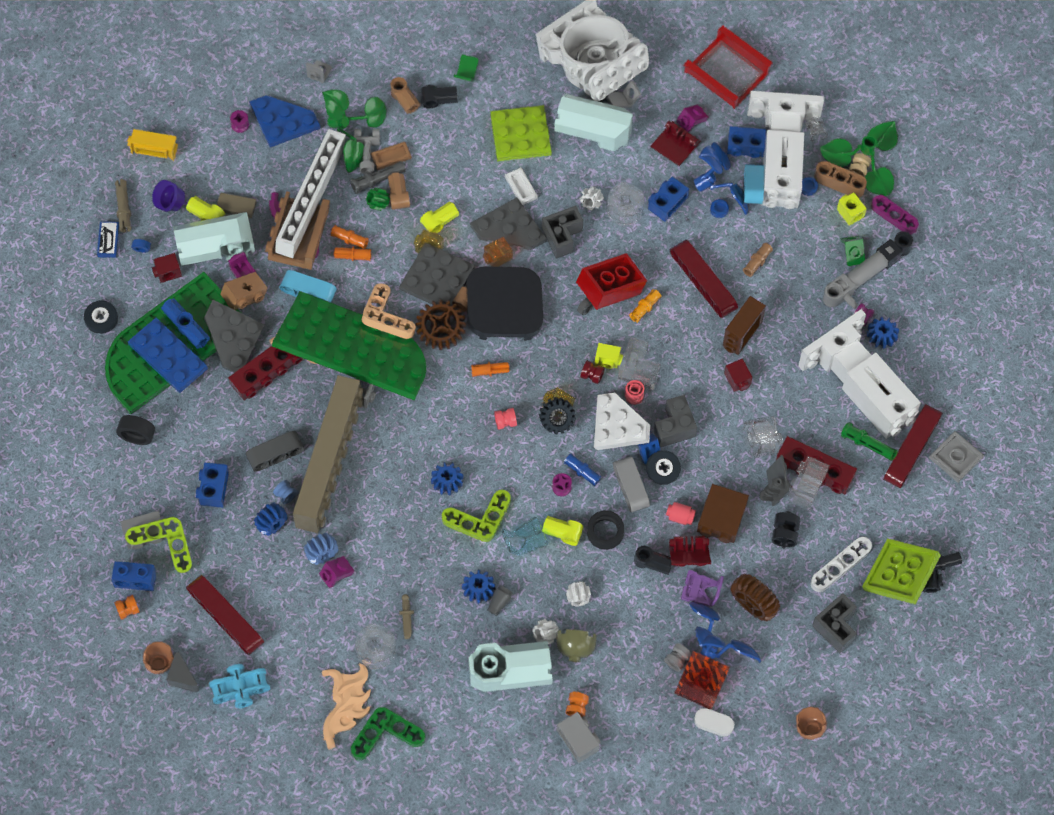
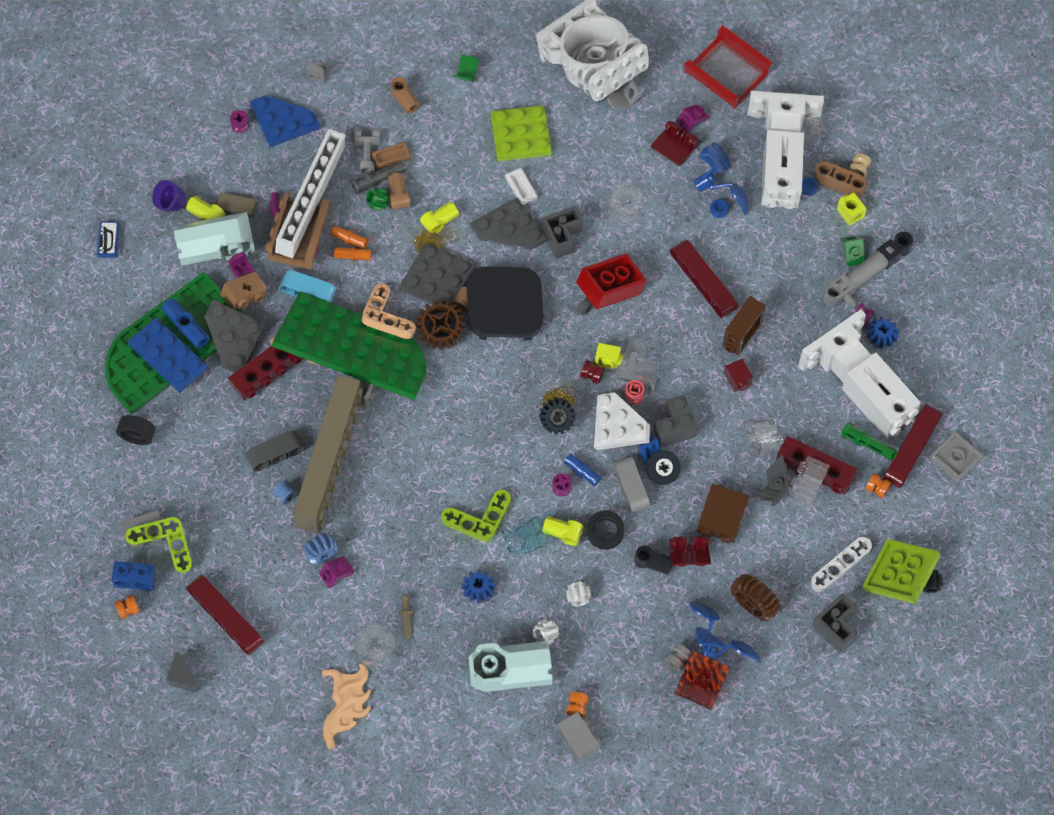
black bush [84,300,118,334] -> none
dark tan pin [115,179,131,233] -> none
yellow window [127,129,178,161] -> none
blue tile [131,239,151,253] -> none
nougat hair [143,641,174,674] -> none
dark red brick [152,253,182,283] -> none
blue brick [196,462,229,508] -> none
medium azure axle [209,664,270,708] -> none
blue gear [254,502,288,536] -> none
green plant [322,89,387,173] -> none
green beam [351,707,425,760] -> none
black piece [421,85,458,109] -> none
blue gear [431,462,464,496] -> none
orange axle [471,361,509,377] -> none
clear orange brick [483,236,513,267] -> none
dark grey cone [487,585,513,616] -> none
coral wheel [494,408,517,430] -> none
light aqua brick [555,94,633,151] -> none
olive cylinder [556,630,597,662] -> none
white gear [580,186,604,210] -> none
light orange pin [629,289,661,323] -> none
blue brick [648,176,689,222] -> none
coral brick [666,502,696,525] -> none
medium lavender piece [681,570,724,606] -> none
white tile [694,708,734,737] -> none
blue brick [727,126,766,158] -> none
medium nougat pin [743,243,773,277] -> none
medium azure beam [744,164,764,204] -> none
black wheel [771,511,800,549] -> none
nougat hair [796,706,827,740] -> none
green plant [820,121,898,196] -> none
magenta beam [871,195,919,234] -> none
black pin [934,552,962,571] -> none
none -> orange wheel [865,473,892,499]

